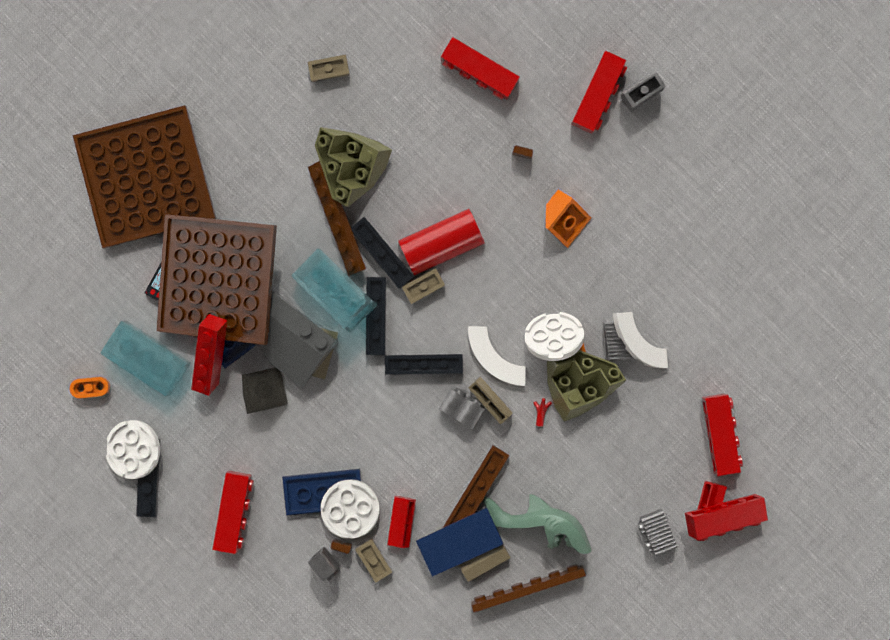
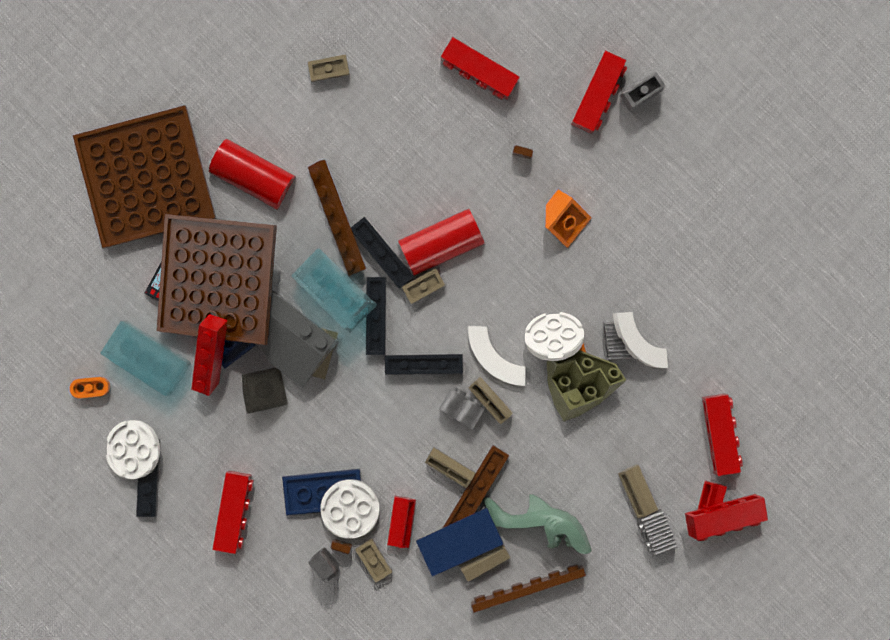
olive brick [315,127,392,207] -> none
red bar [533,398,552,427] -> none
none -> red brick [208,139,296,210]
none -> dark tan piece [425,447,475,488]
none -> dark tan piece [618,464,658,518]

